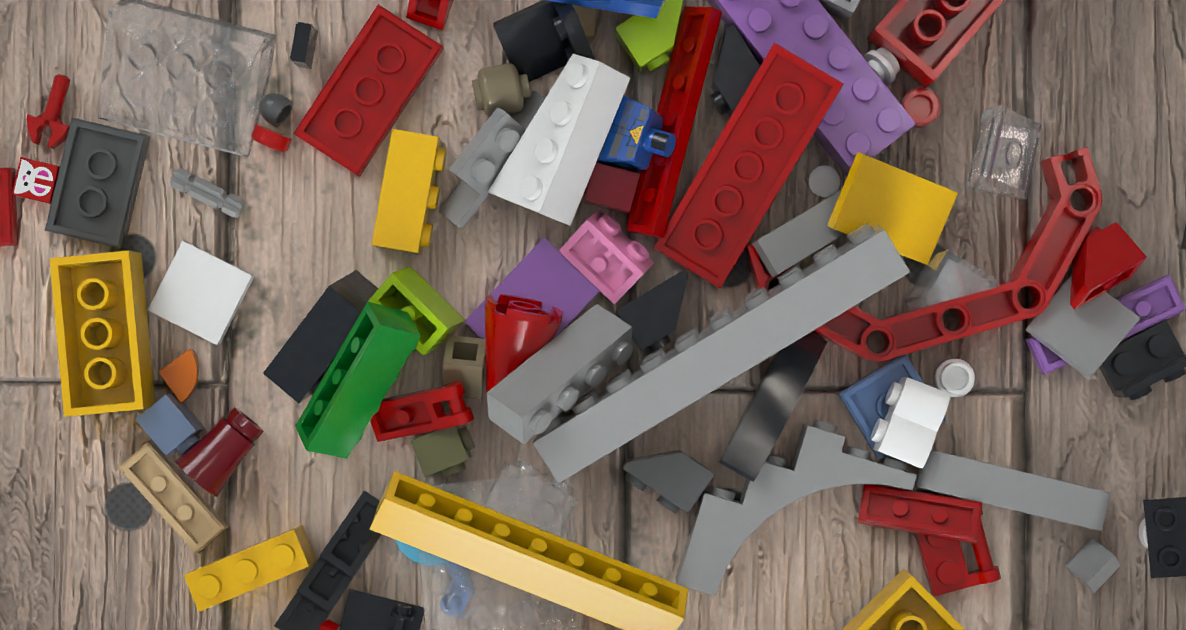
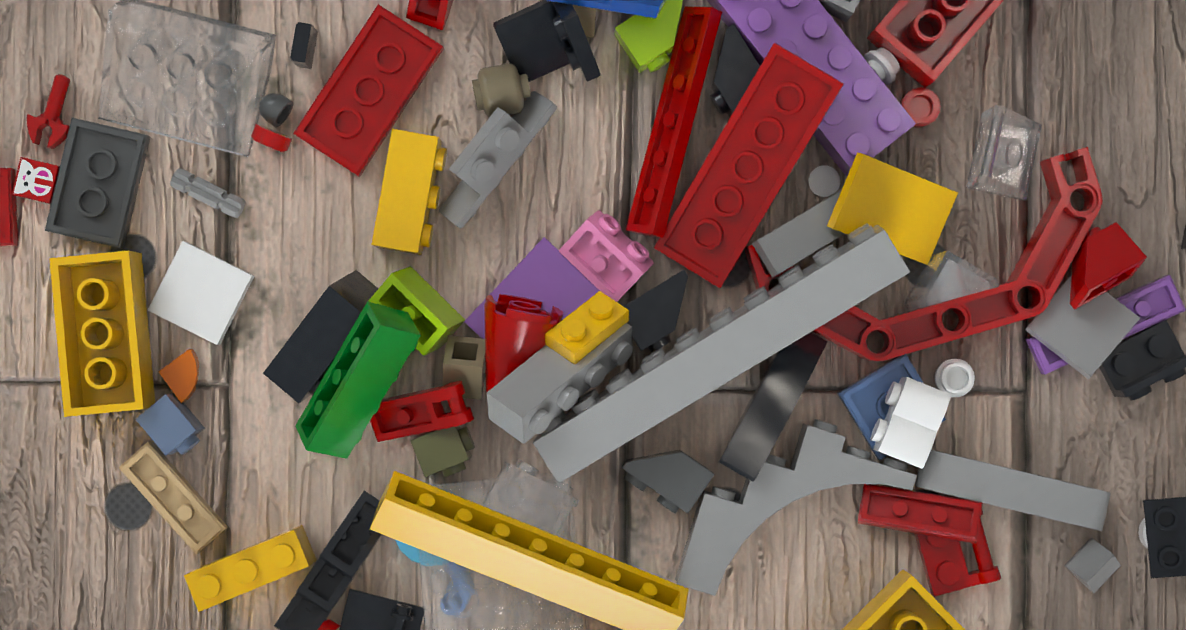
dark red plant [175,407,264,497] -> none
white wedge [488,54,630,226] -> none
dark red brick [584,163,640,215] -> none
blue torso [596,95,676,170] -> none
none -> yellow plate [545,291,629,365]

